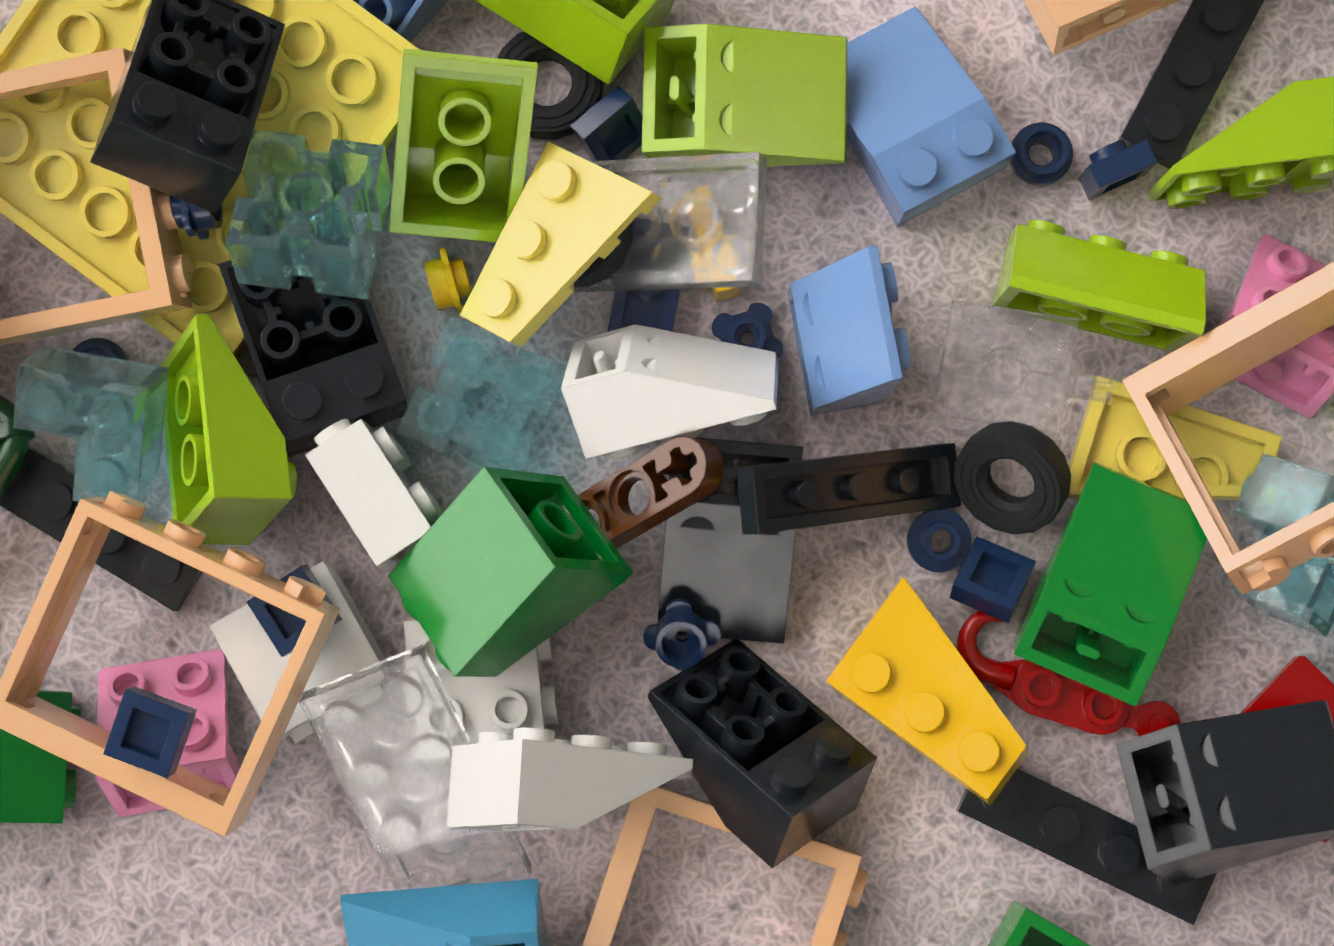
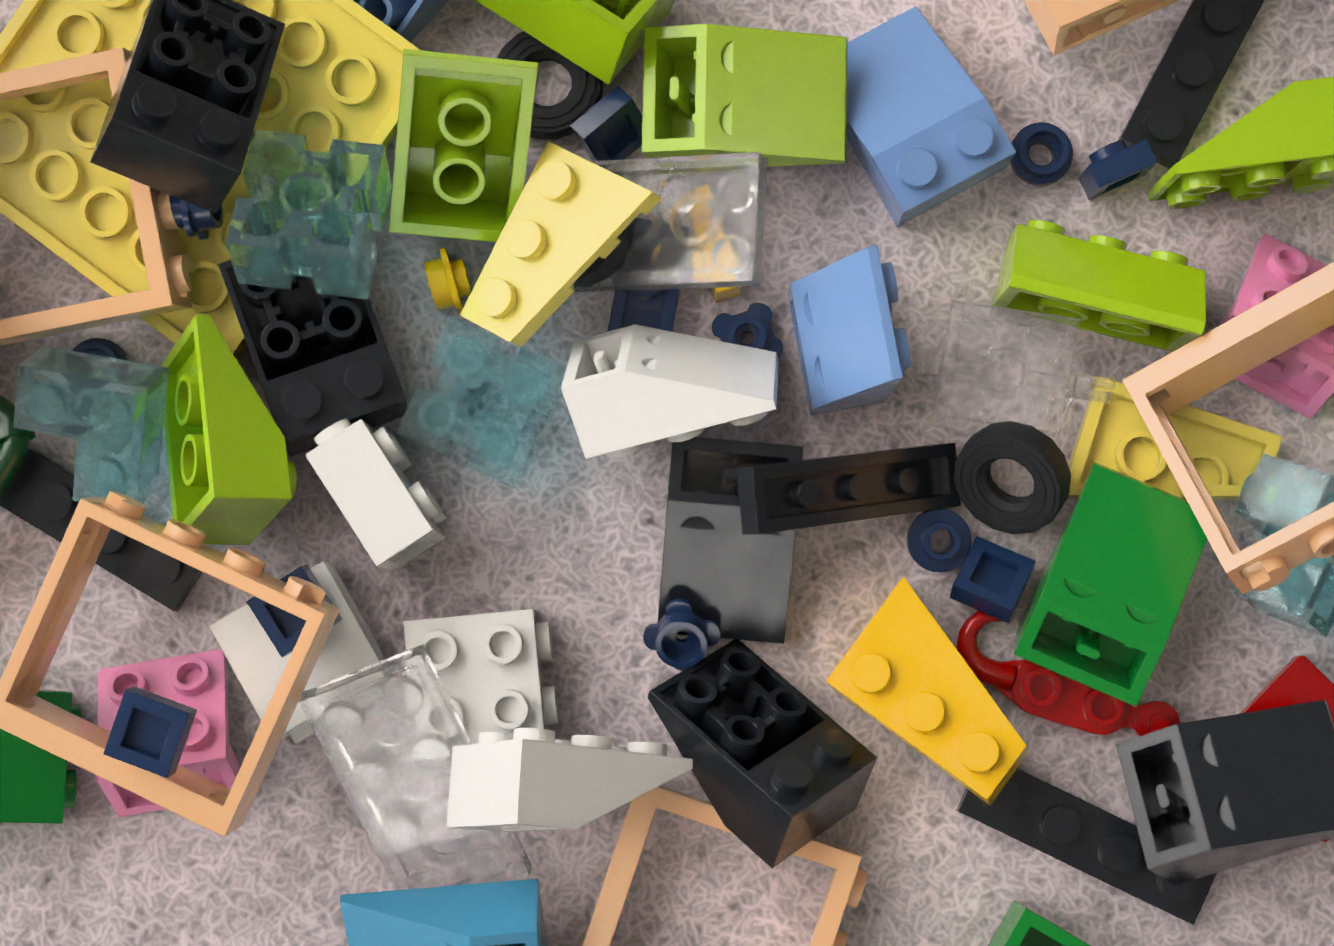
green slope [388,466,633,677] -> none
reddish brown beam [578,436,724,549] -> none

